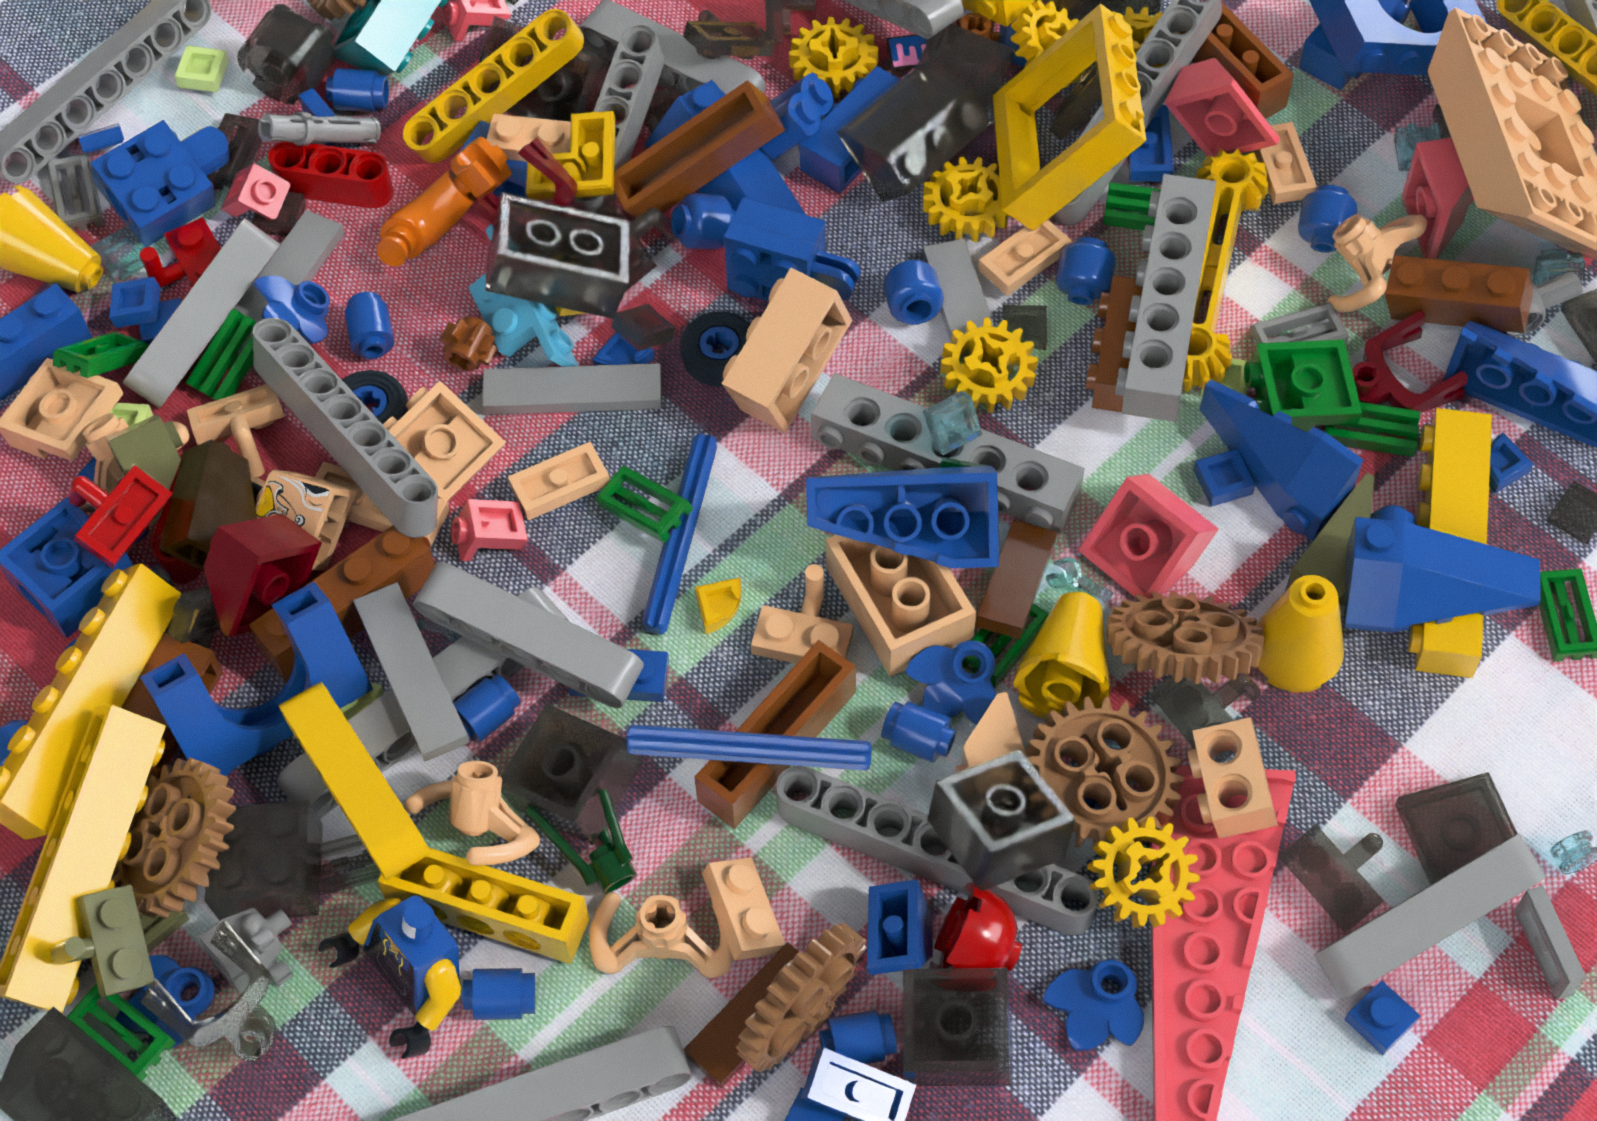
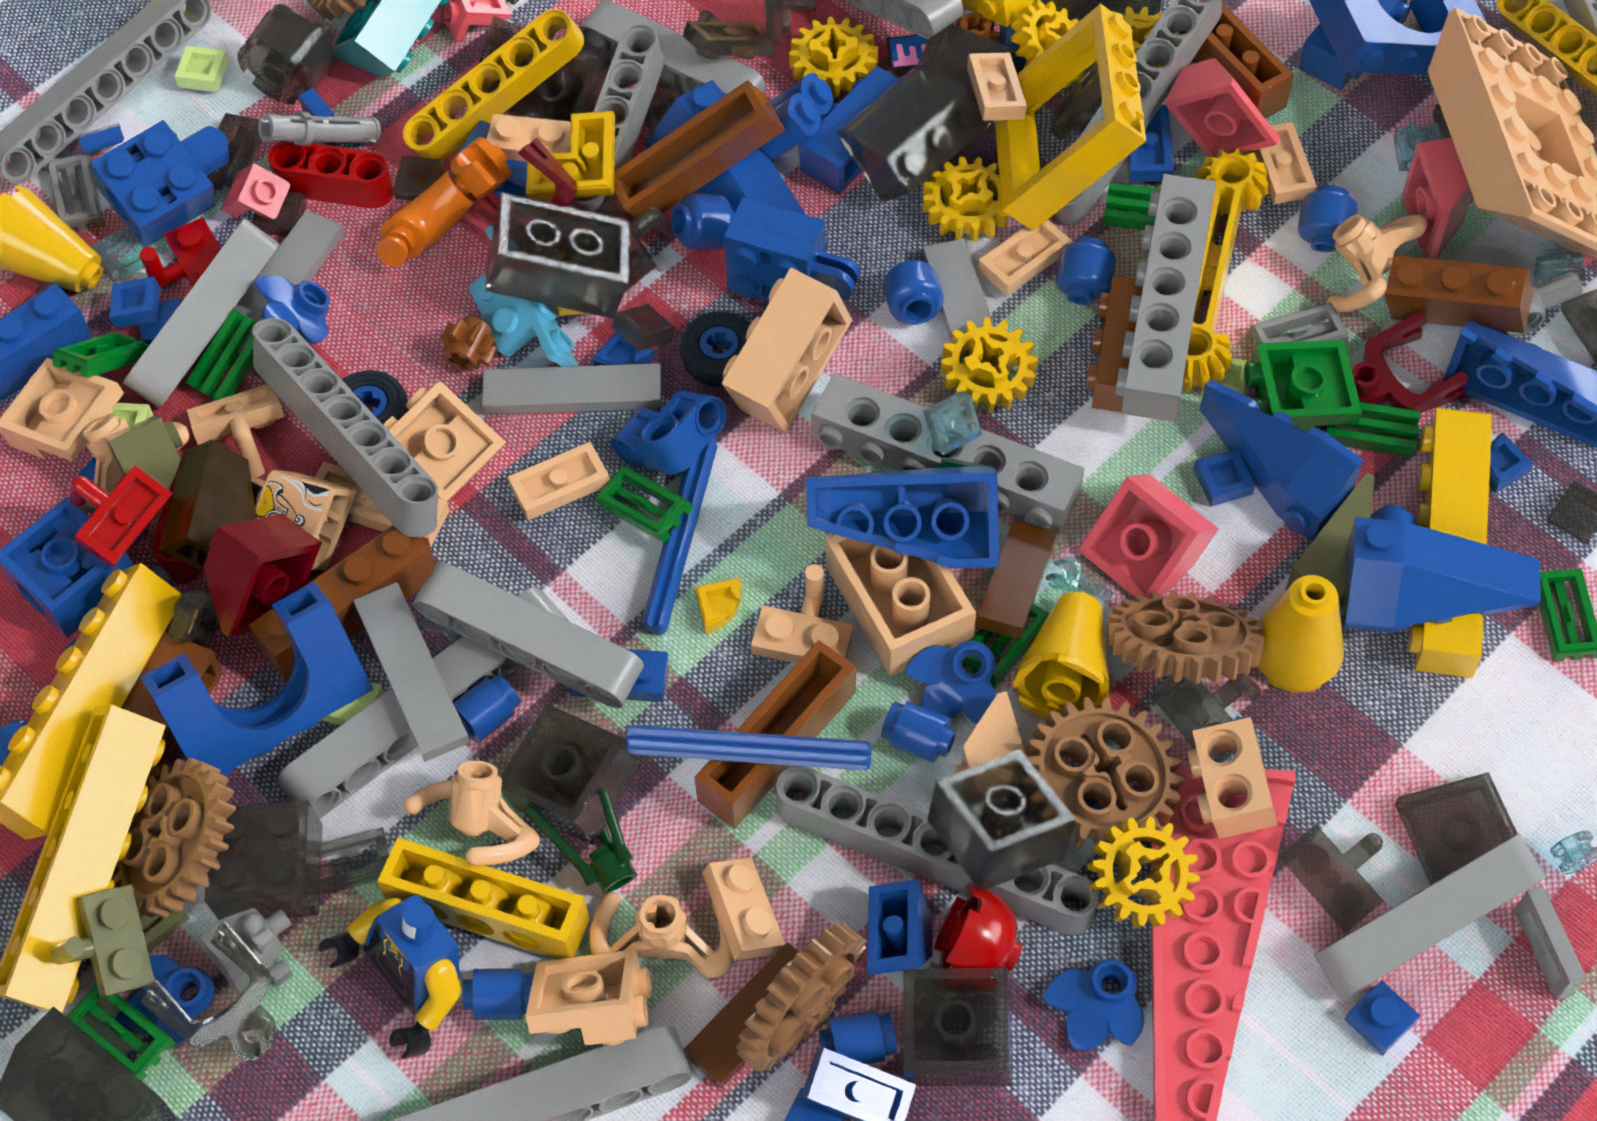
yellow beam [278,681,431,880] -> none
blue brick [326,68,389,112] -> none
blue brick [345,292,394,359] -> none
coral bracket [451,499,528,561] -> none
clear smoke tile [1002,305,1047,350] -> none
none -> clear smoke tile [393,156,446,201]
none -> light nougat plate [525,949,652,1046]
none -> blue piece [610,390,727,475]
none -> light nougat plate [967,53,1027,121]

